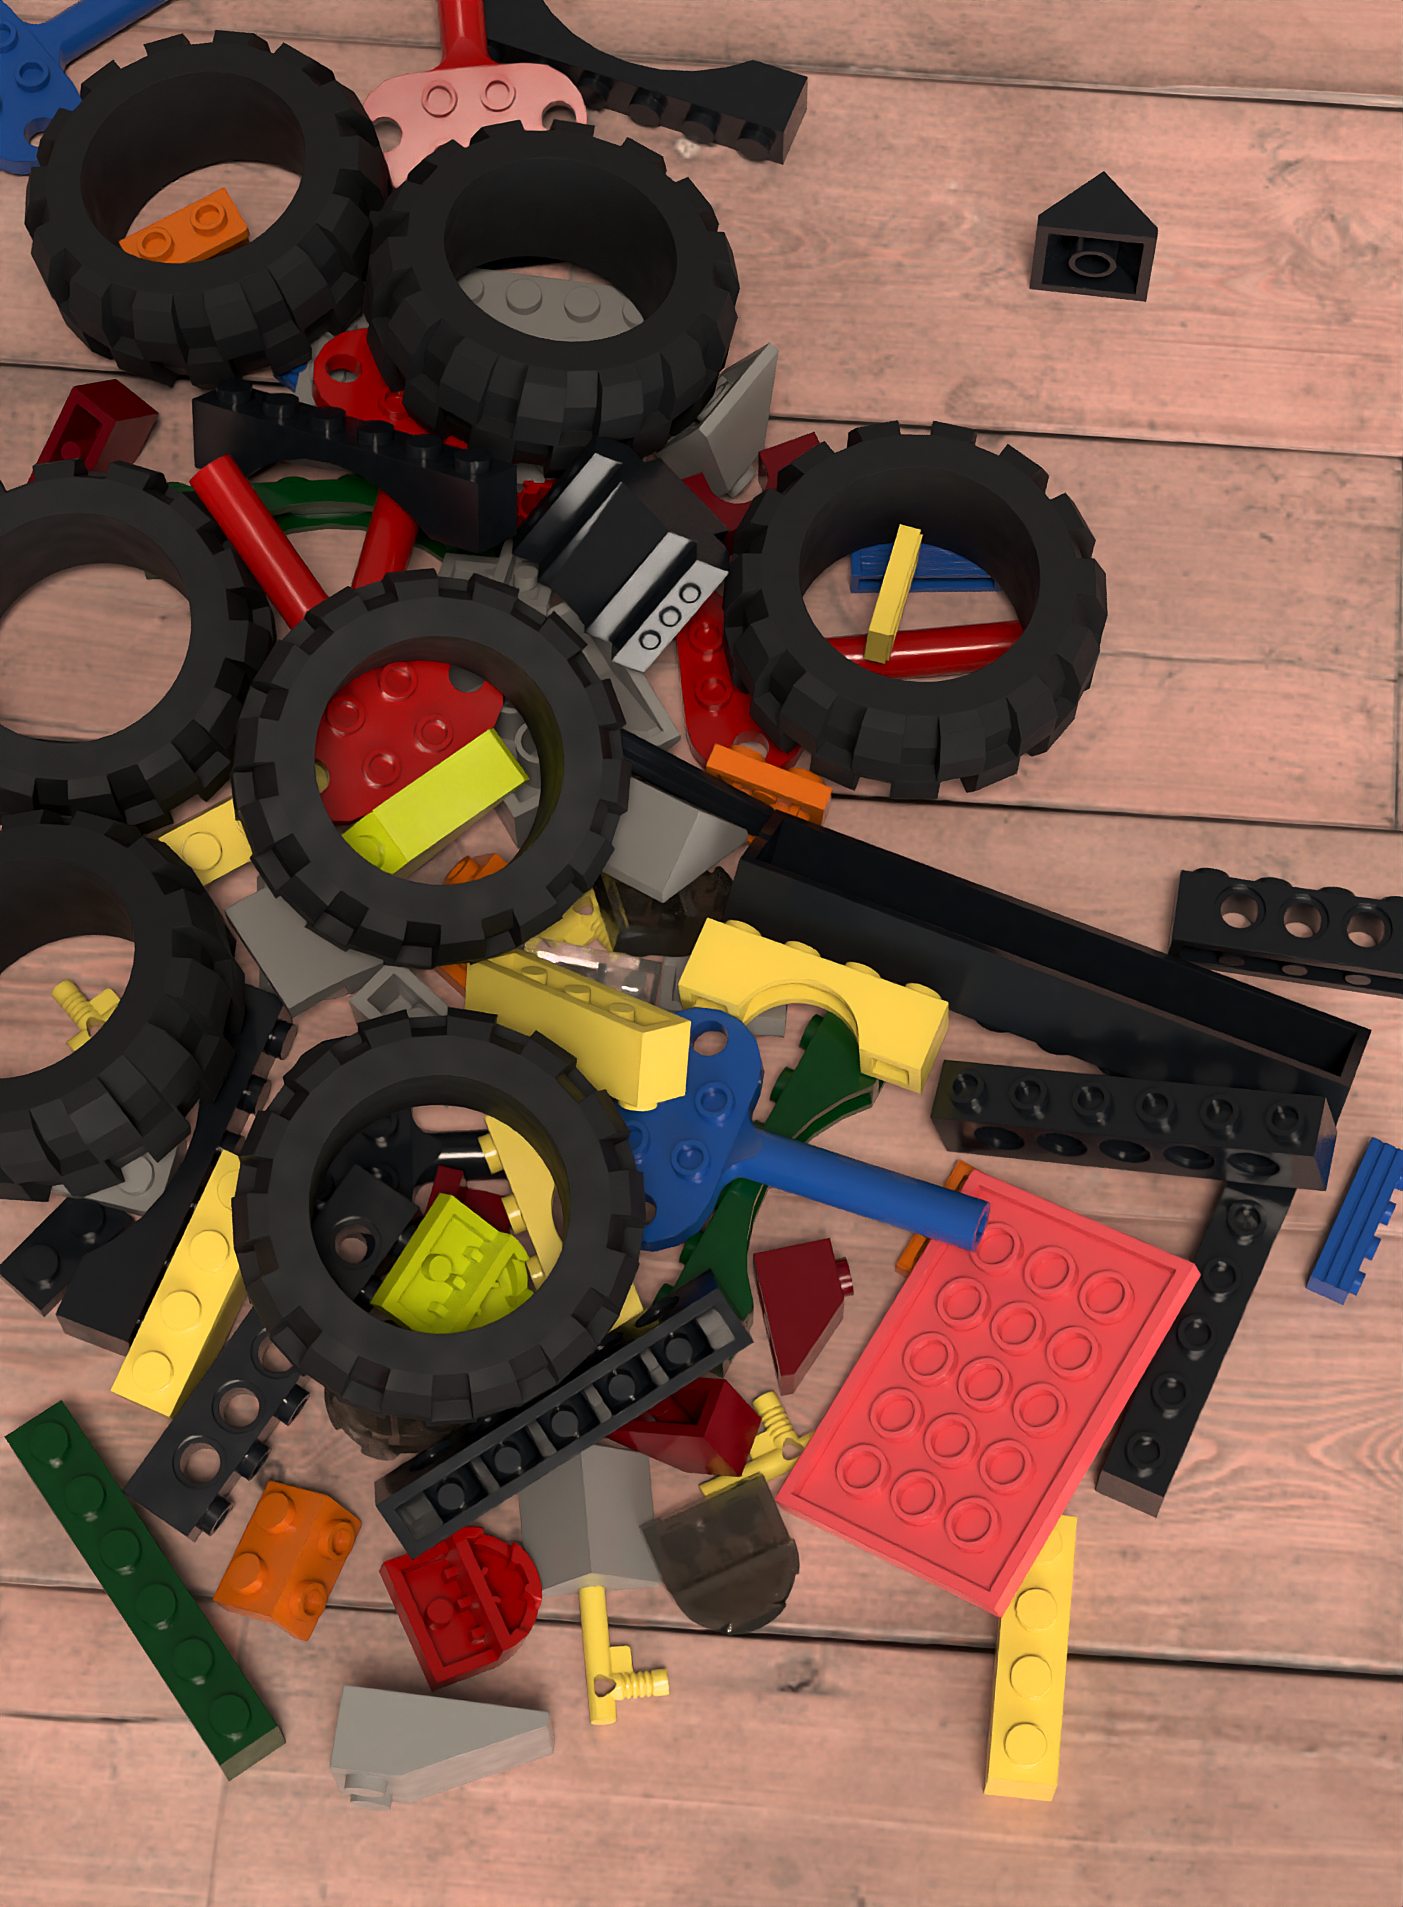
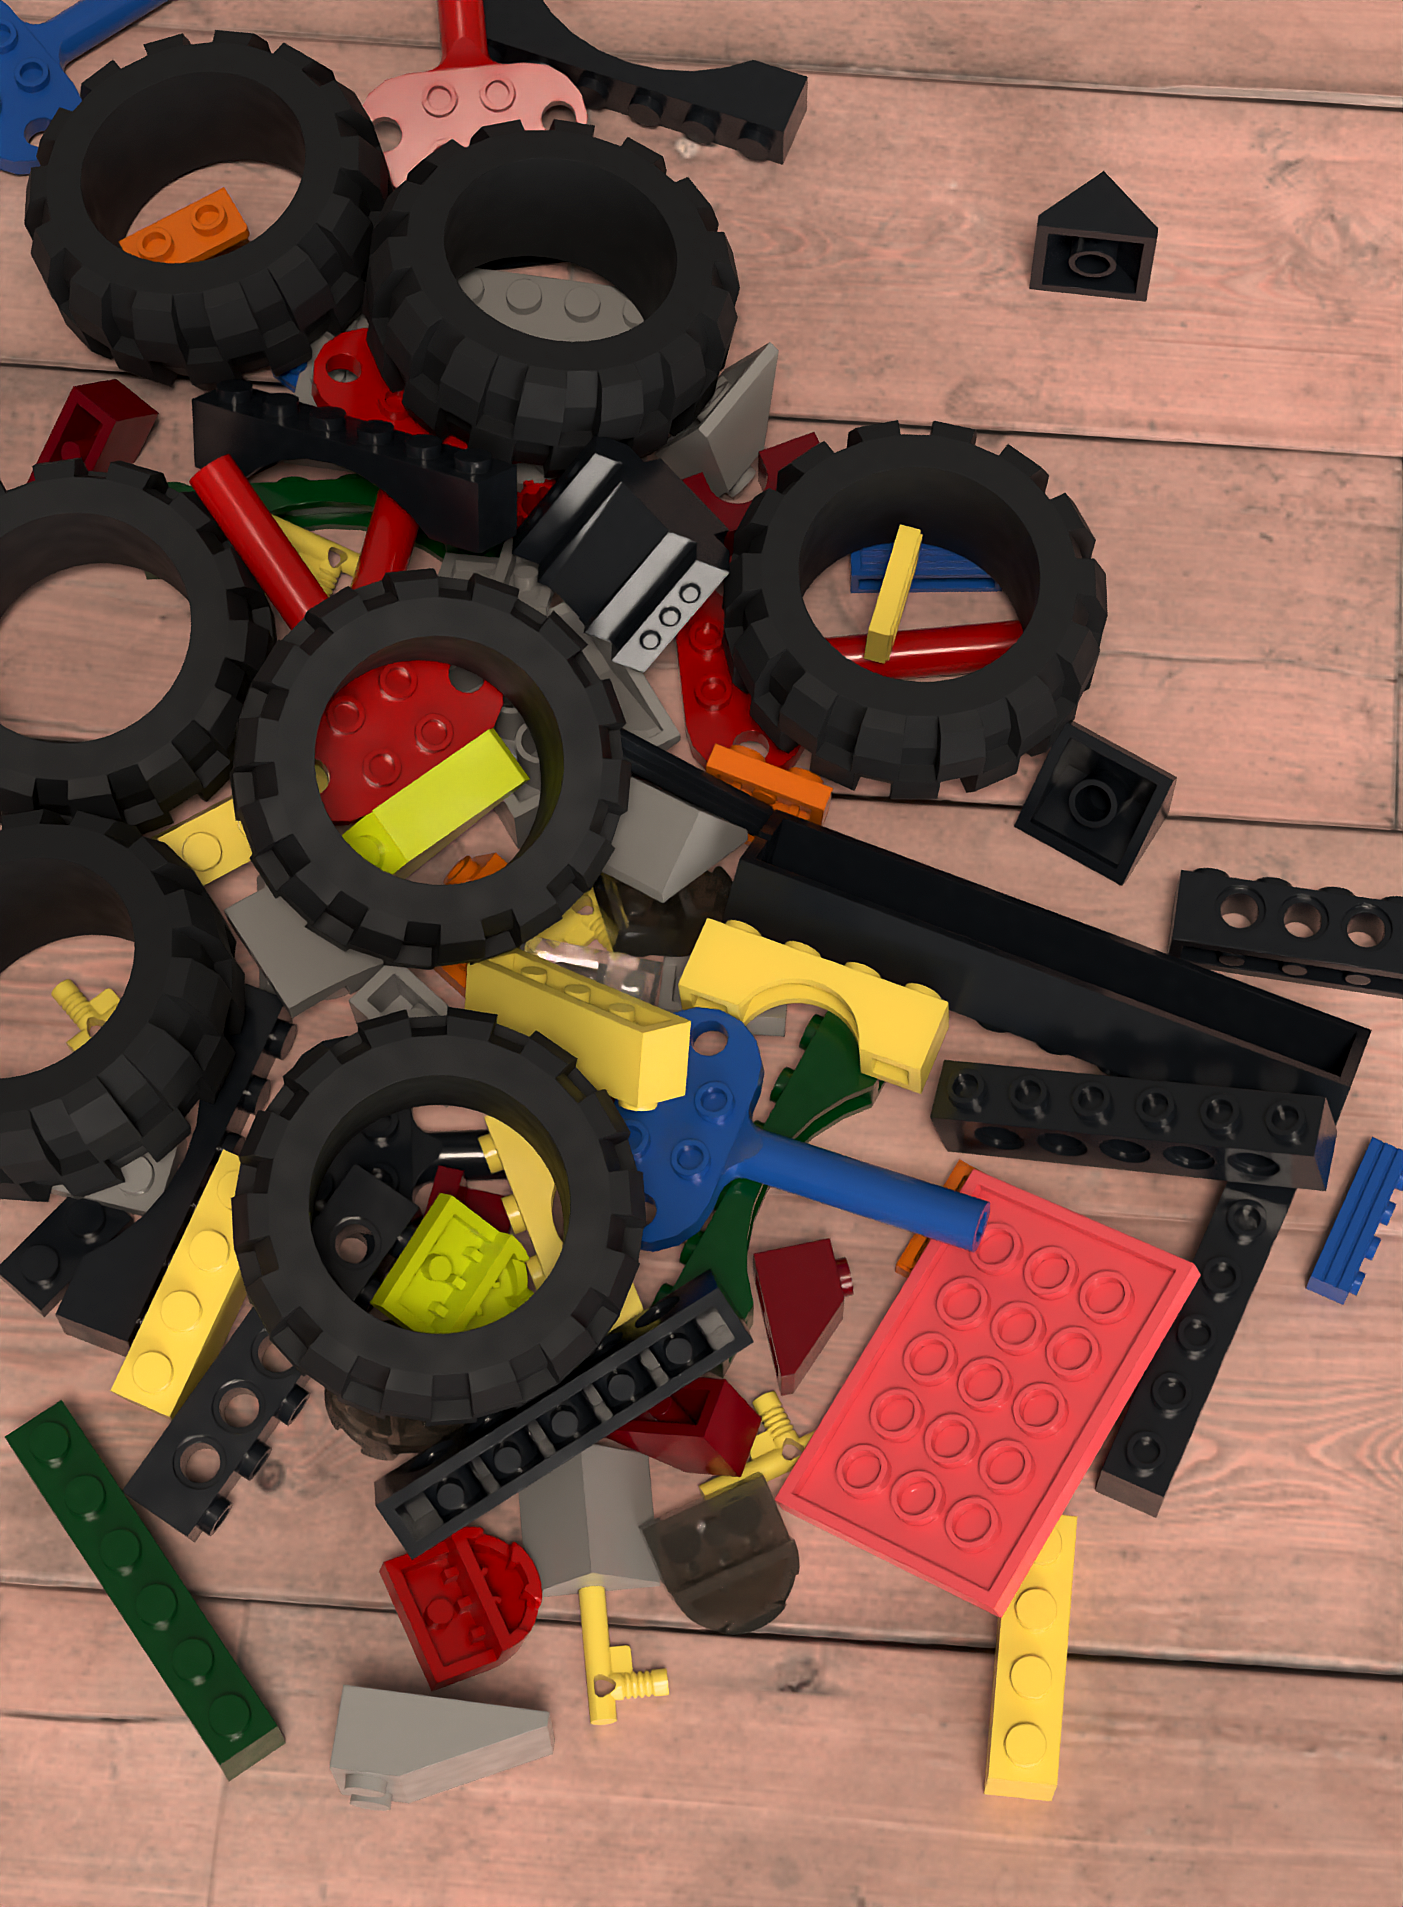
orange bracket [212,1480,361,1641] -> none
none -> light yellow hose [272,514,360,597]
none -> black slope [1014,720,1177,886]

